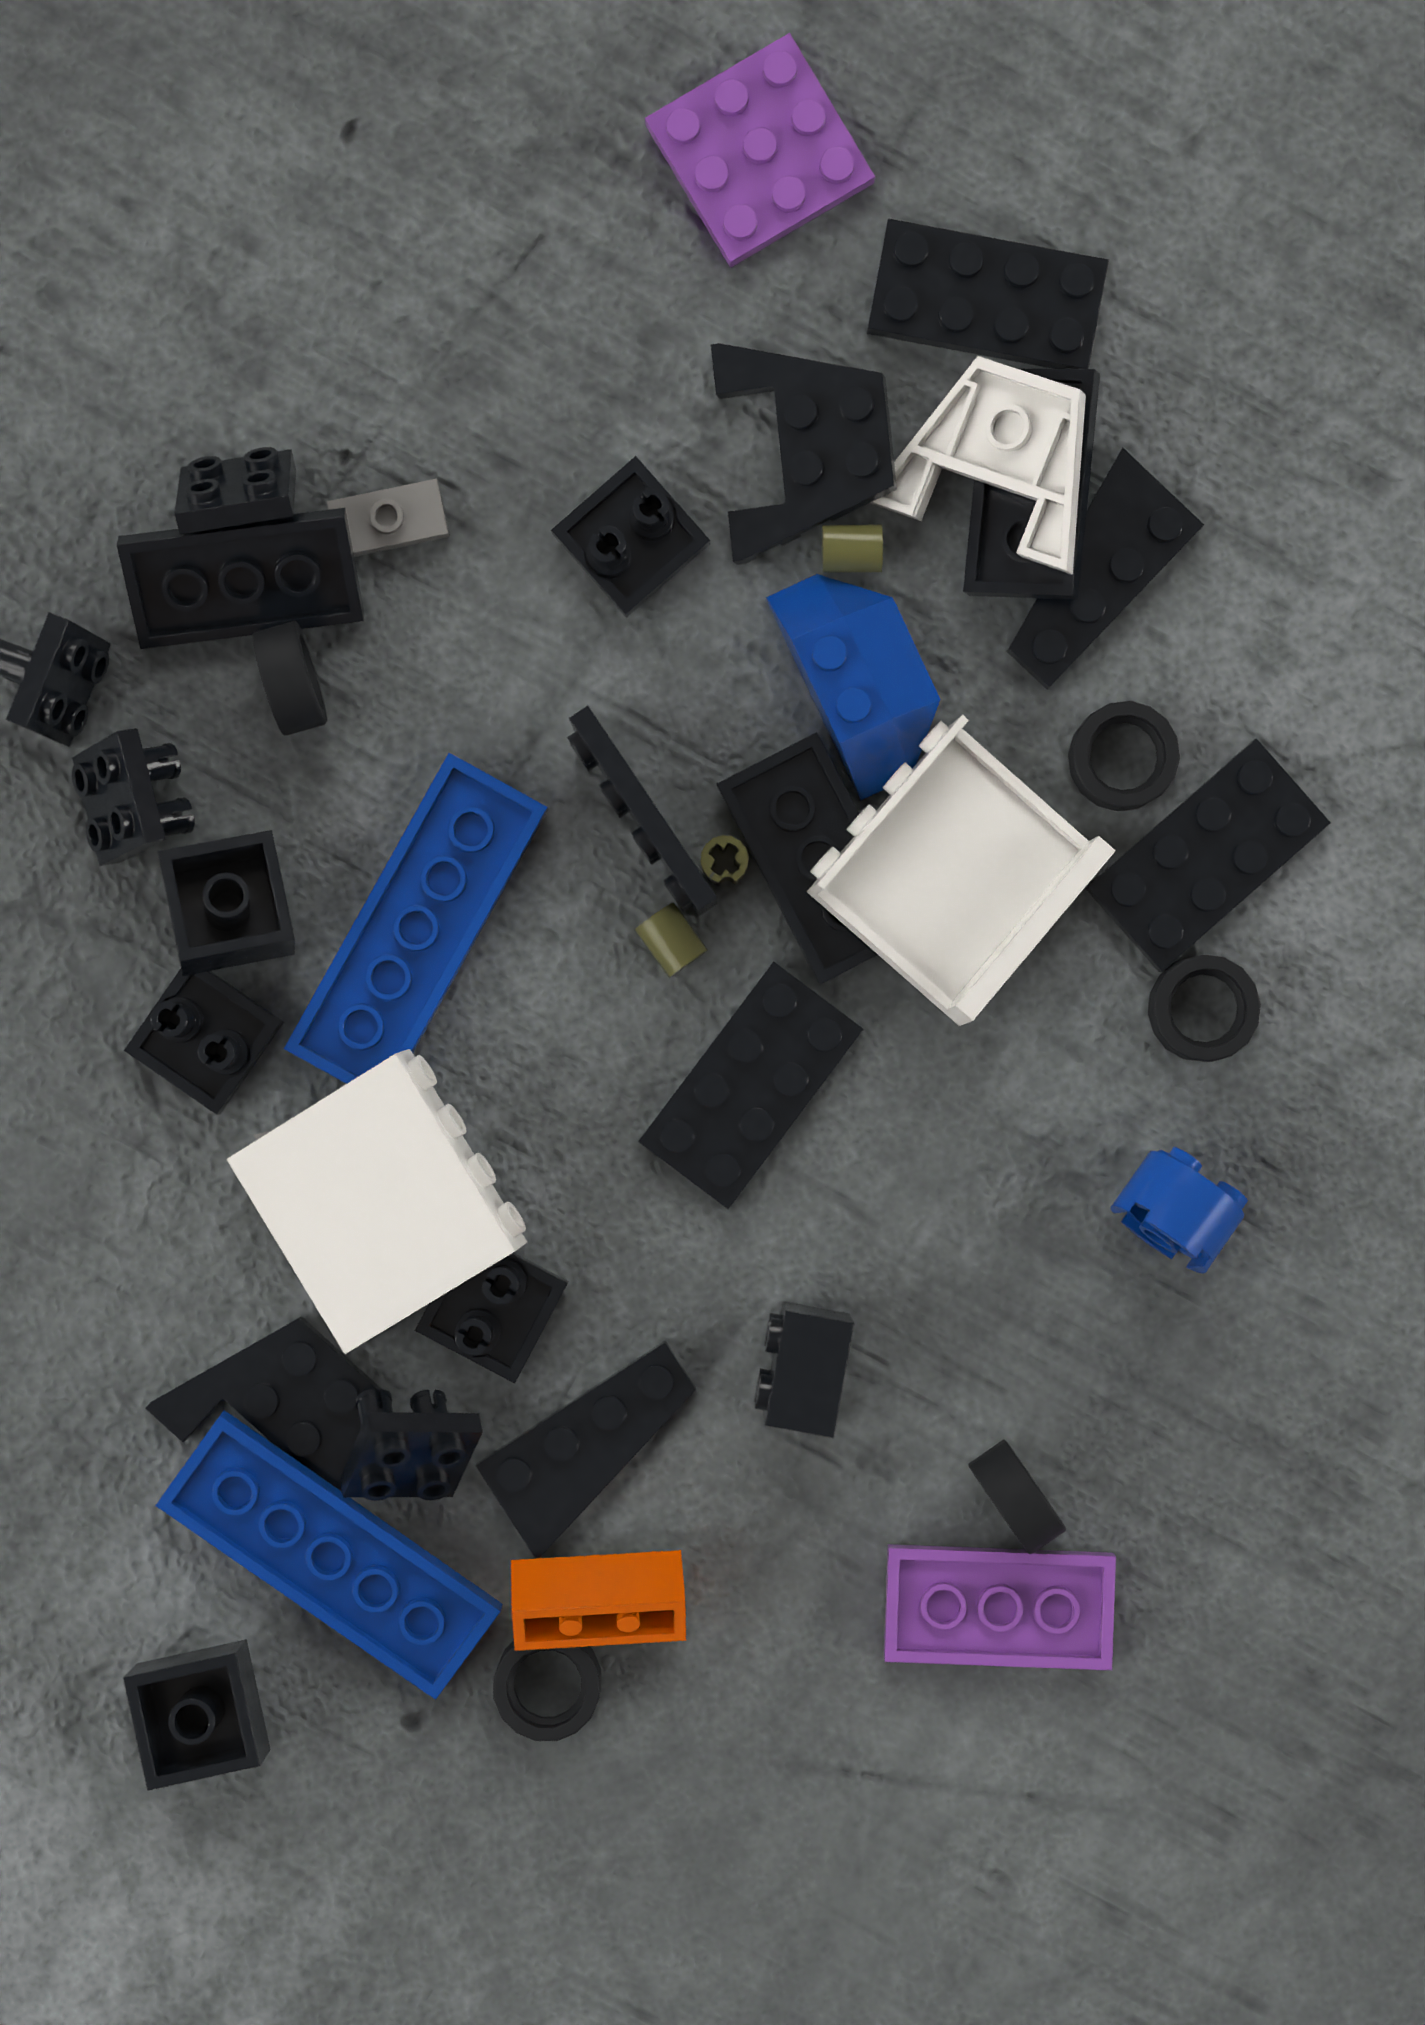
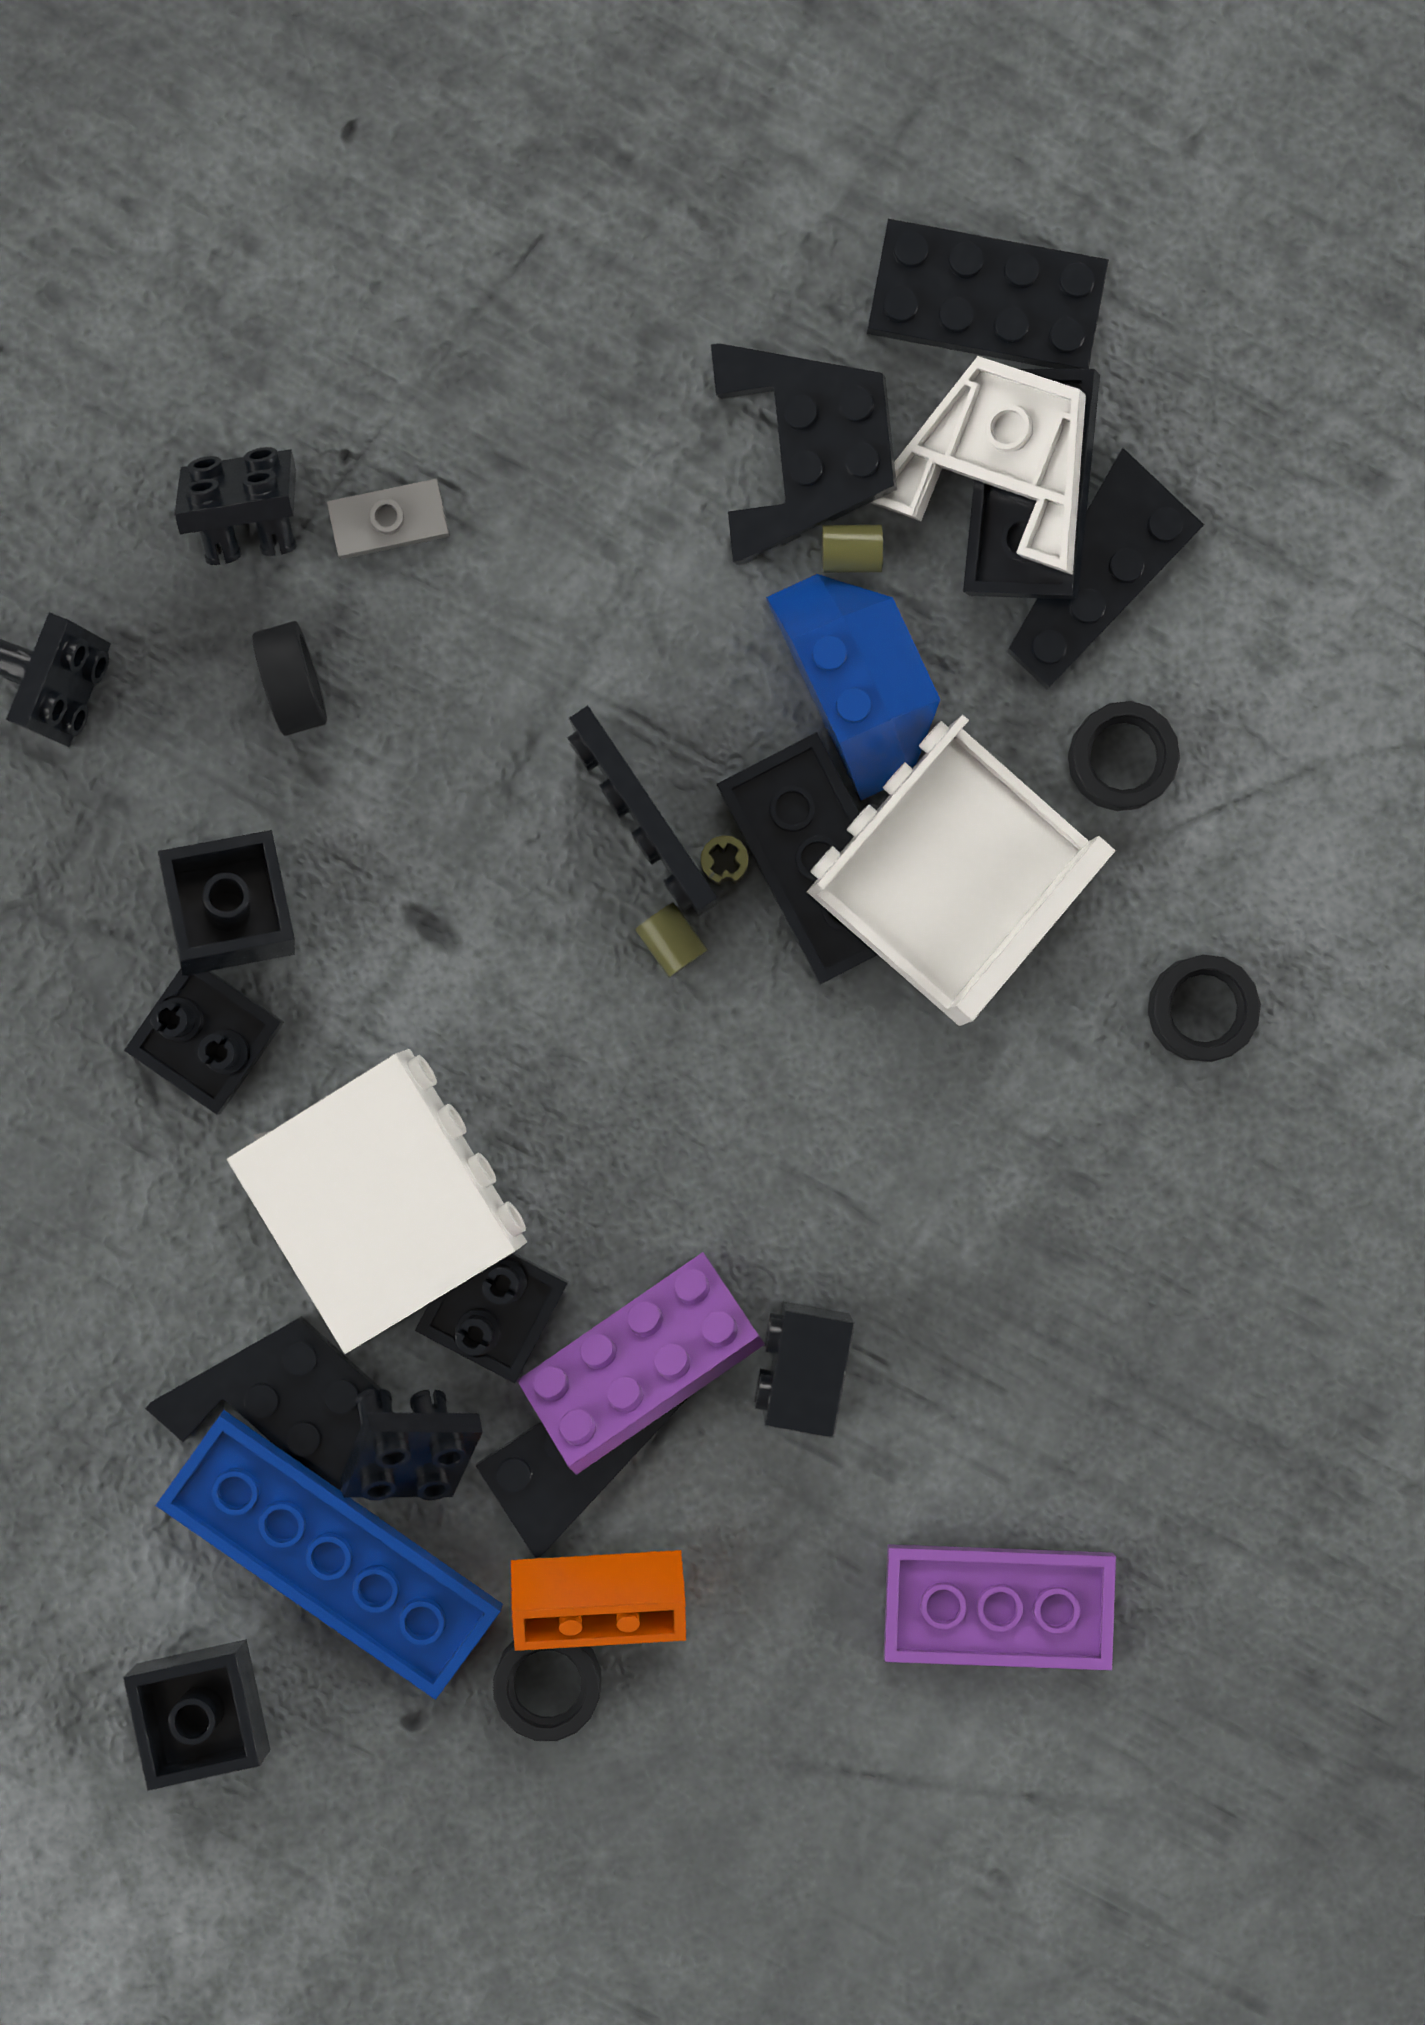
black plate [72,728,195,866] -> none
black plate [116,508,364,649] -> none
blue plate [284,753,549,1084] -> none
black plate [551,456,710,618] -> none
black plate [638,961,863,1209] -> none
medium lavender plate [645,33,875,268] -> none
black tyre [968,1440,1066,1555] -> none
black plate [1085,738,1331,972] -> none
blue brick [1110,1147,1248,1274] -> none
none -> medium lavender plate [517,1252,765,1475]

